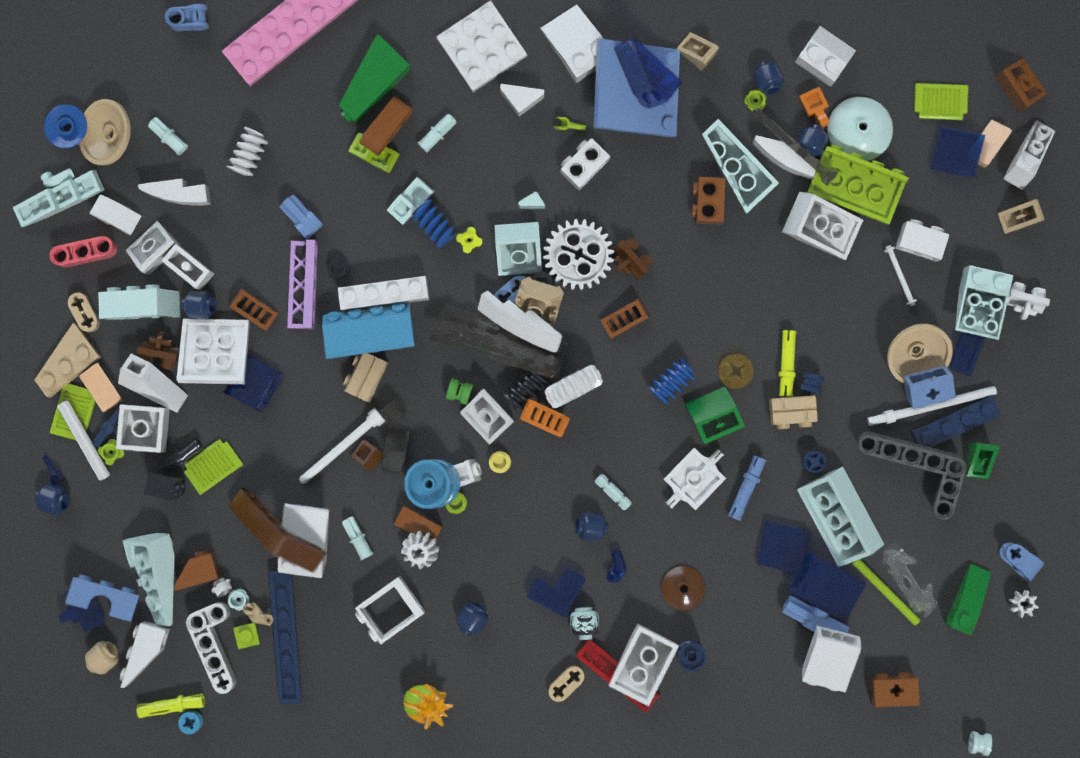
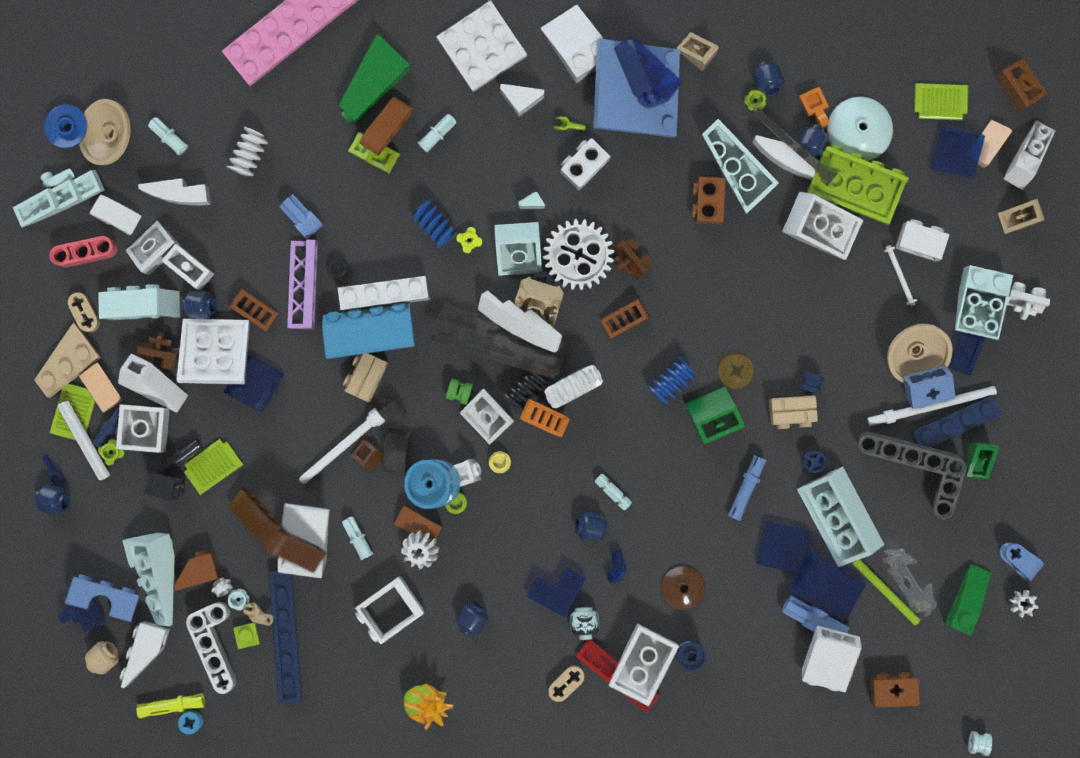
medium blue piece [165,4,209,32] -> none
light aqua slope [387,177,435,225] -> none
medium blue beam [494,275,525,304] -> none
white plate [663,448,726,510] -> none
neon yellow pin [779,330,796,397] -> none
white slope [795,26,856,87] -> none

